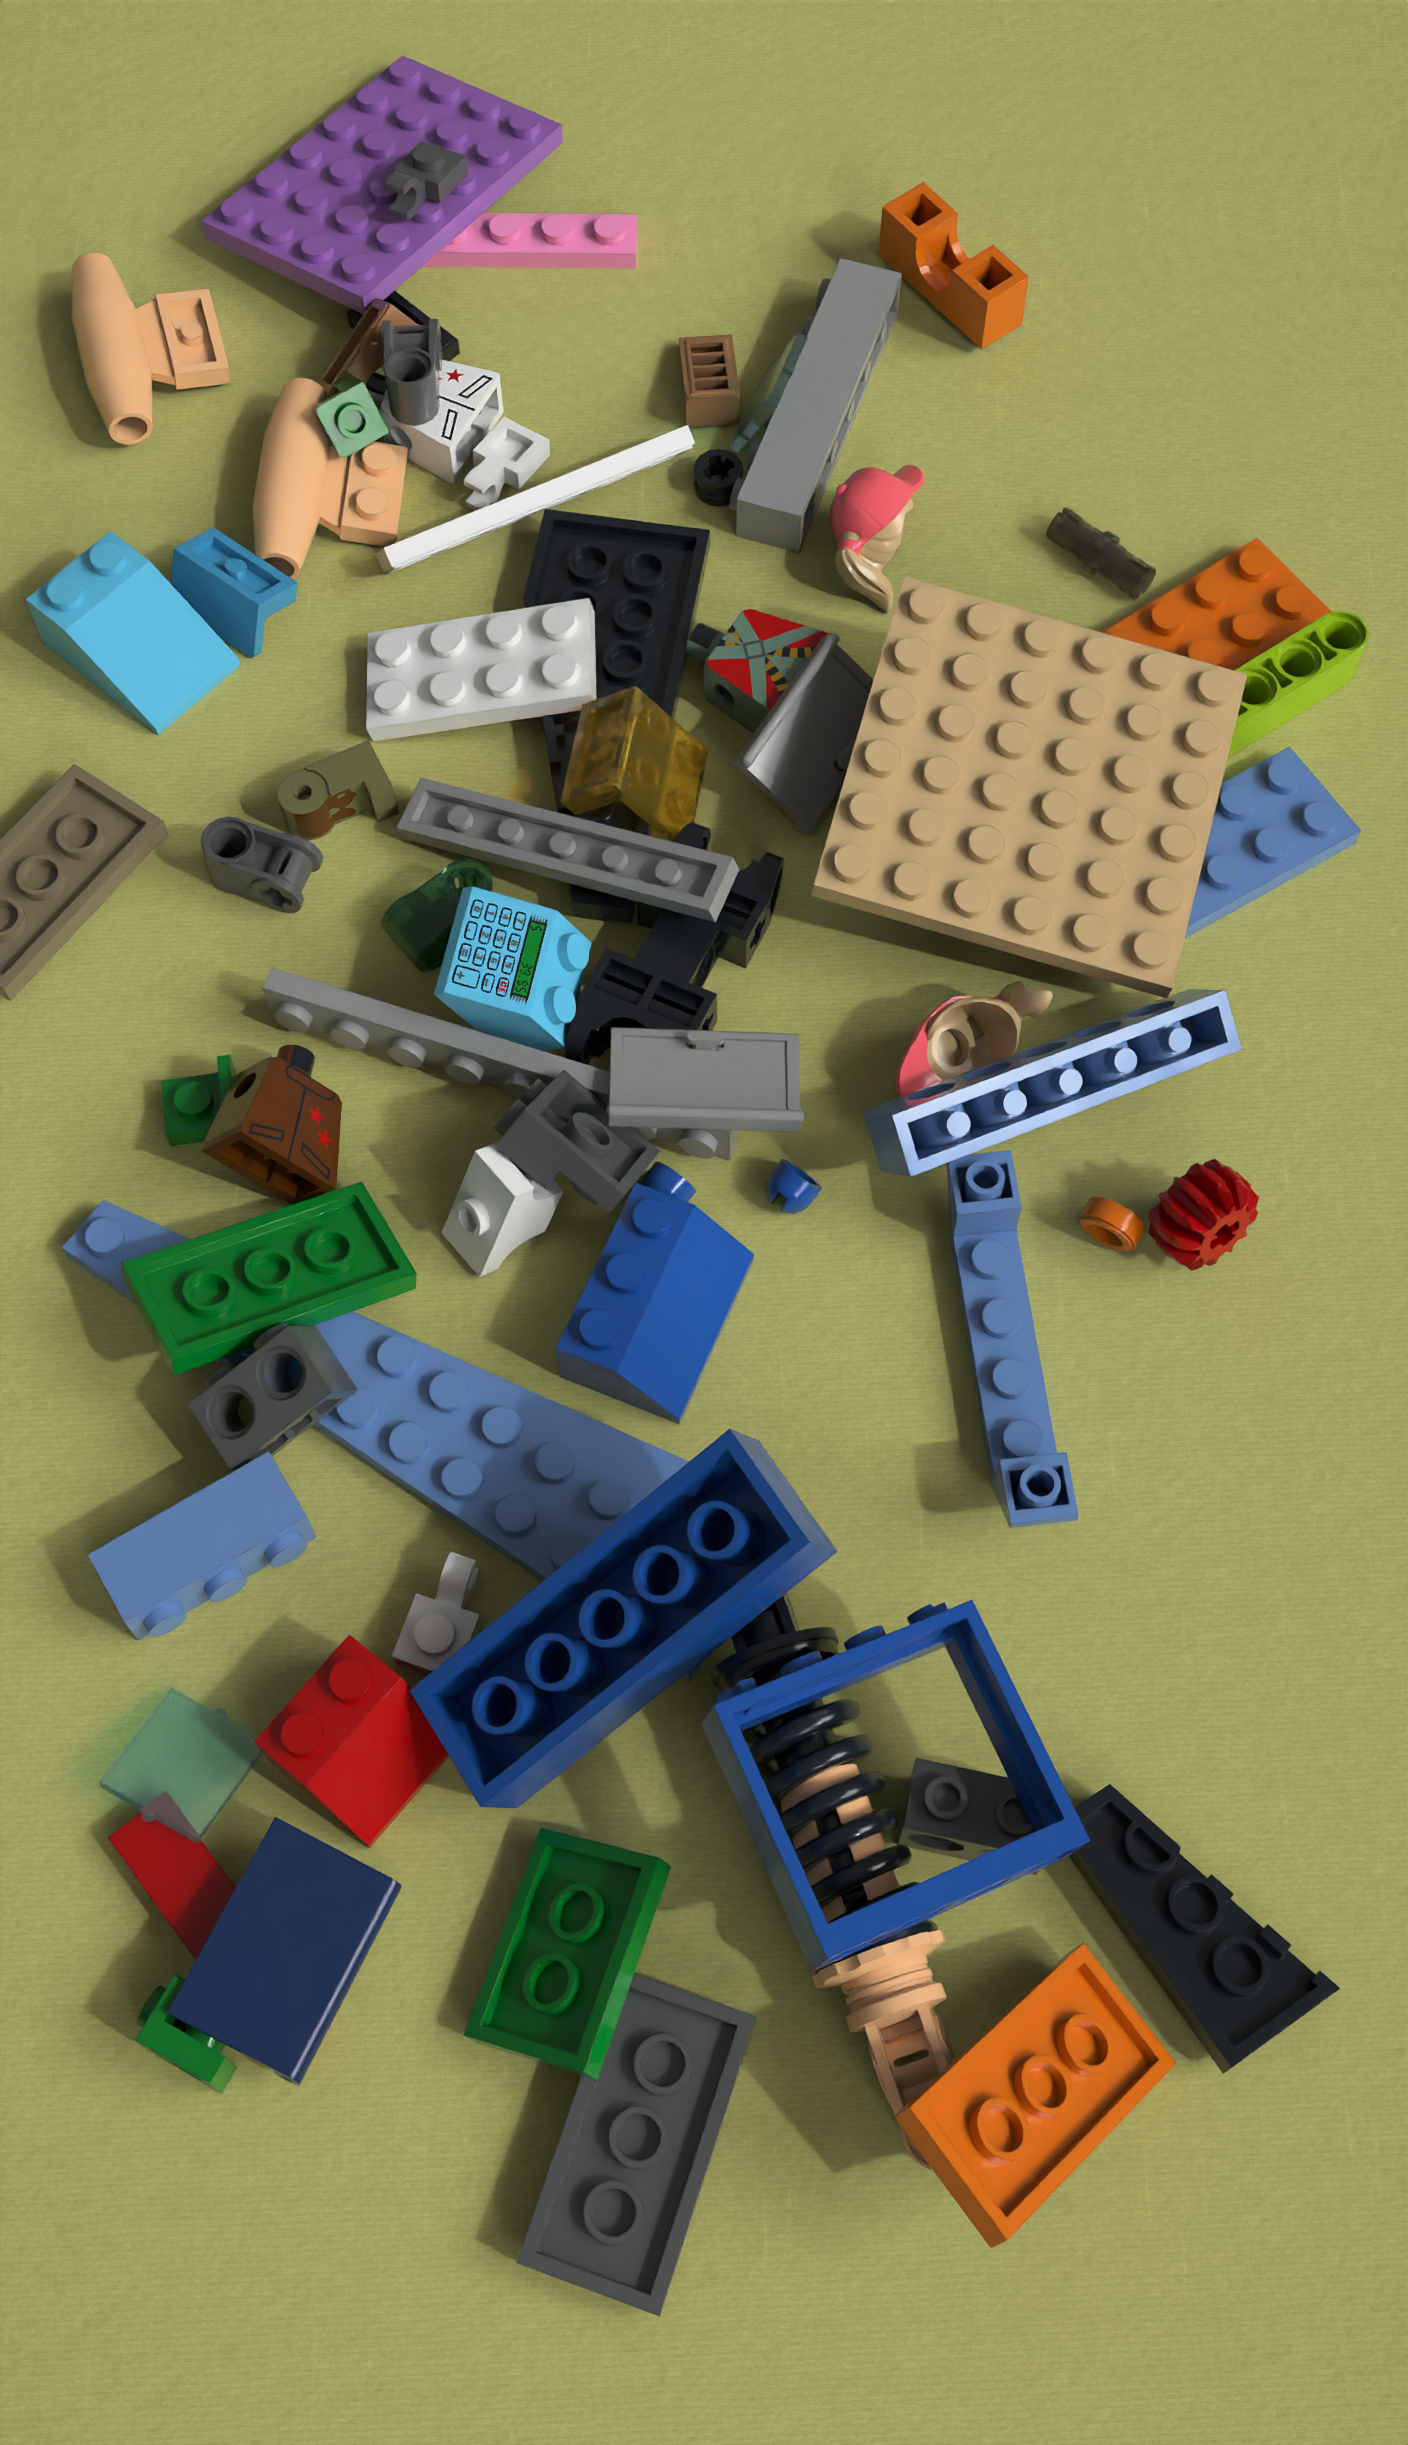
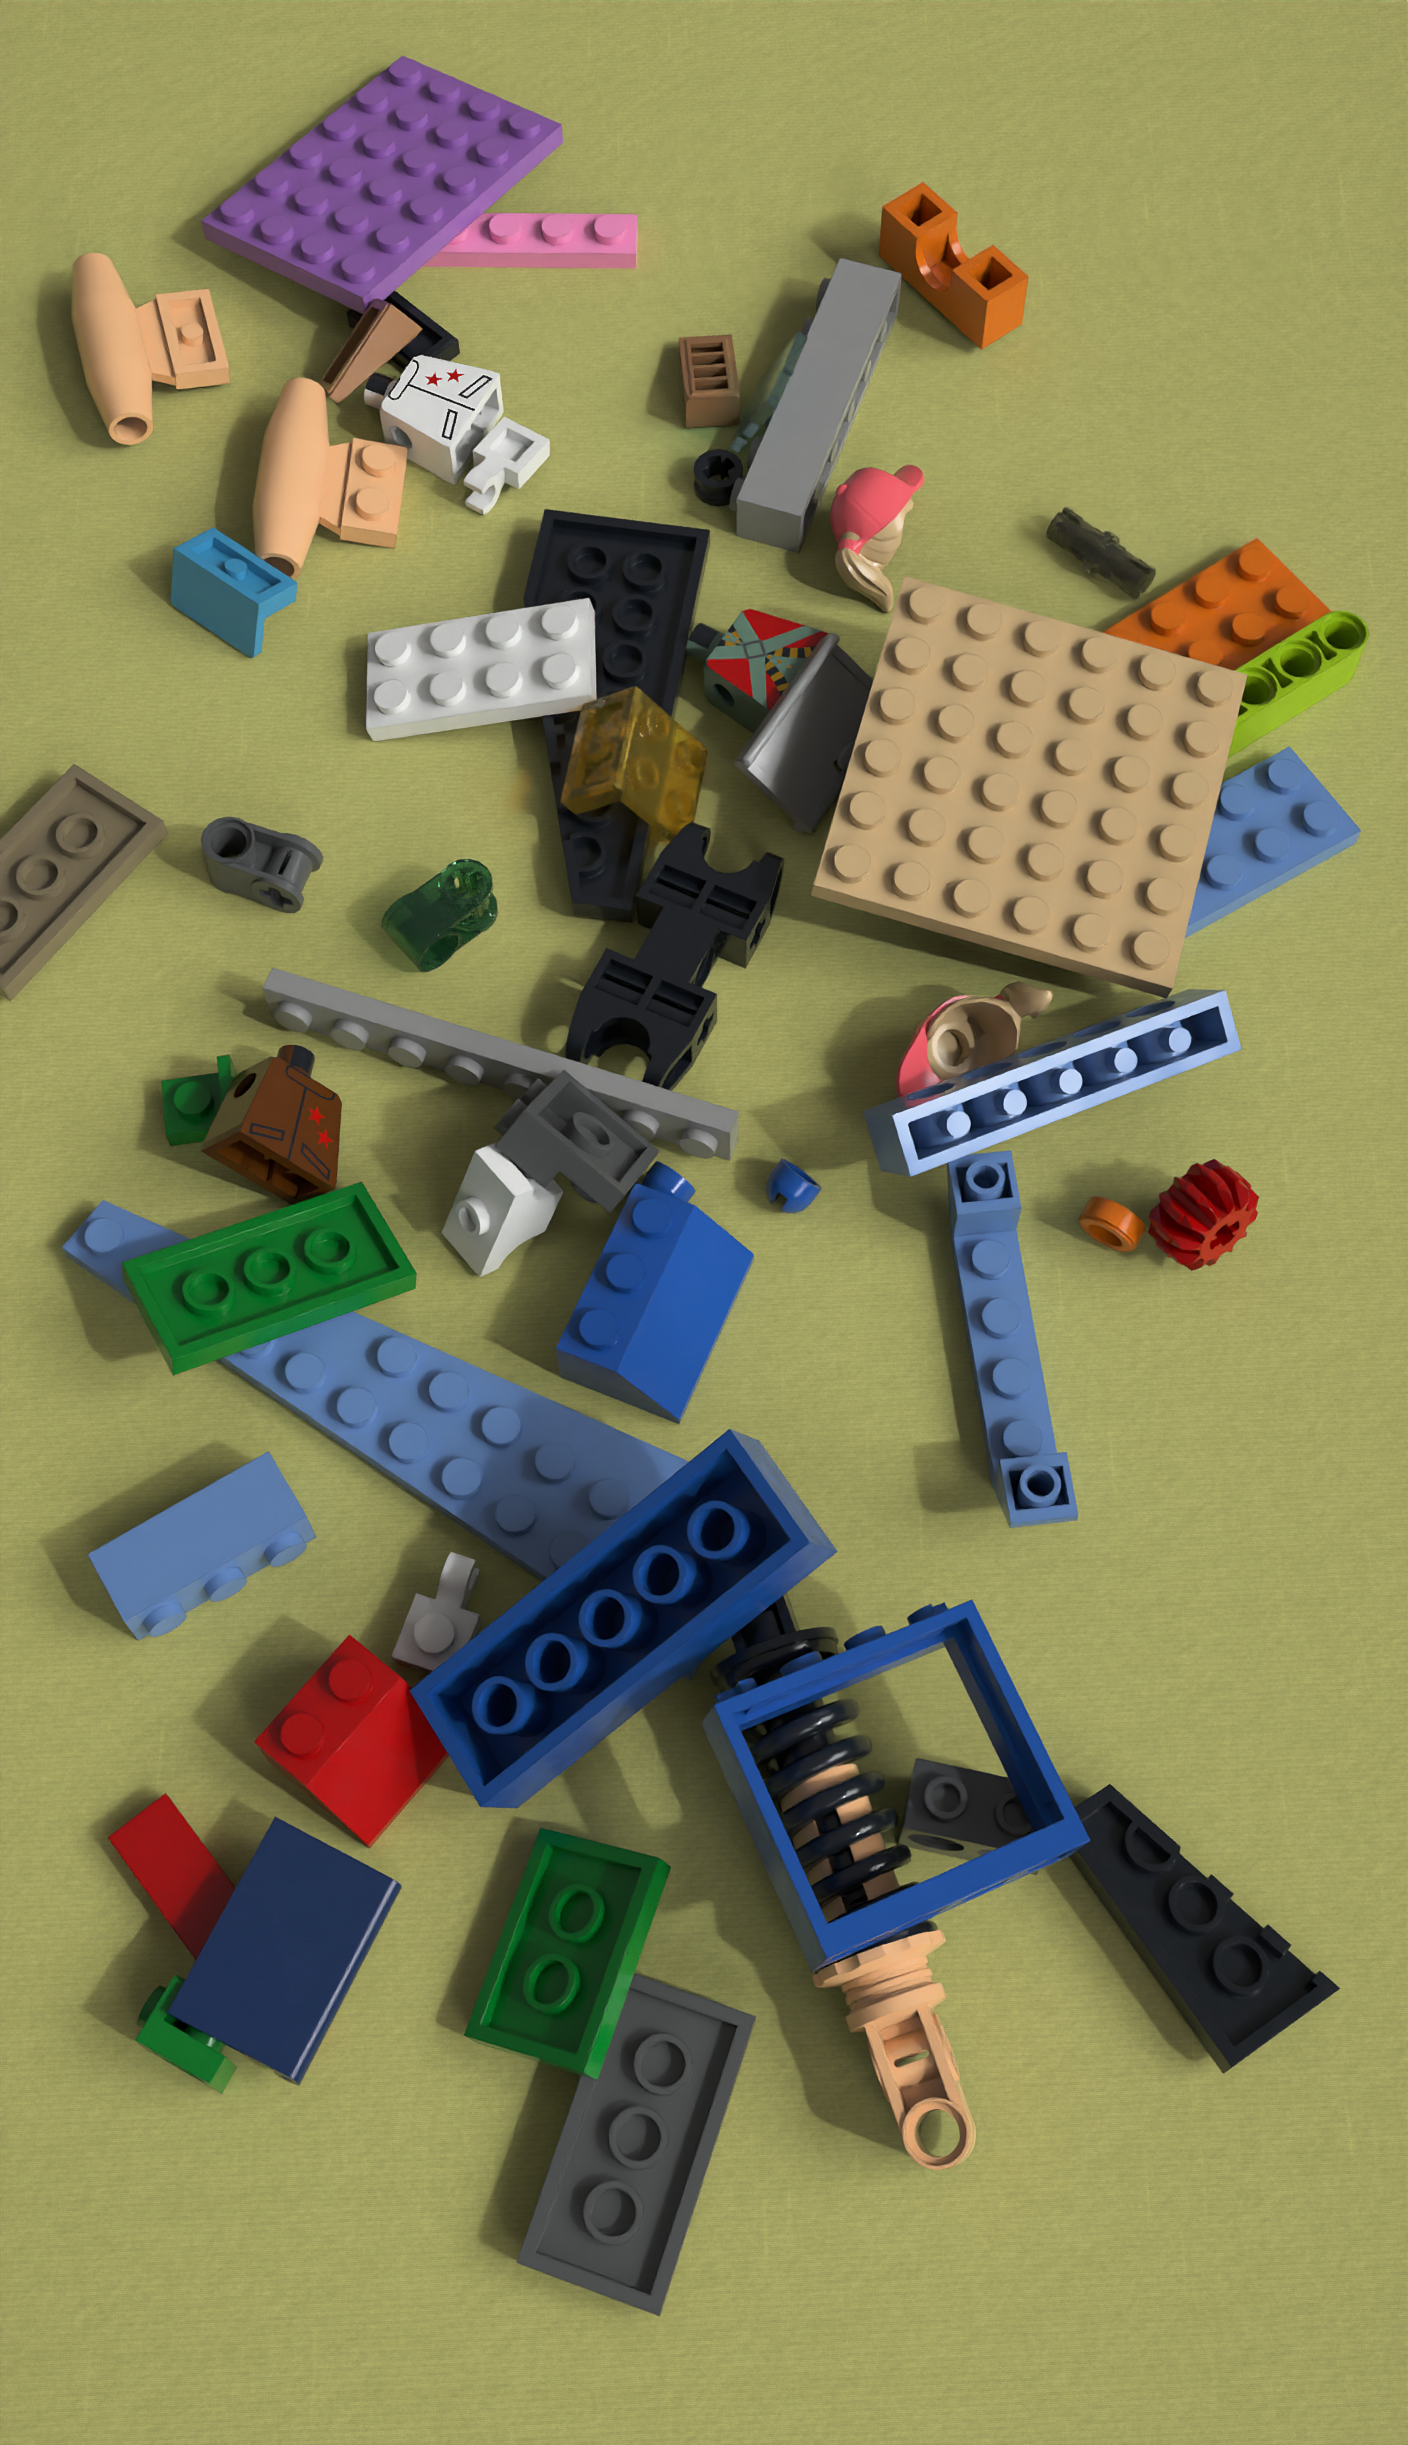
medium azure slope [26,531,241,735] -> none
clear light blue piece [100,1687,262,1844] -> none
dark grey brick [188,1323,358,1470] -> none
olive leg [277,740,399,840] -> none
bracket [315,374,390,458] -> none
white tile [376,425,695,574] -> none
dark grey piece [382,318,442,426] -> none
dark grey plate [385,141,468,220] -> none
light grey plate [396,778,739,922] -> none
medium azure slope [434,886,591,1051] -> none
light grey door [606,1027,804,1132] -> none
orange plate [894,1943,1176,2248] -> none

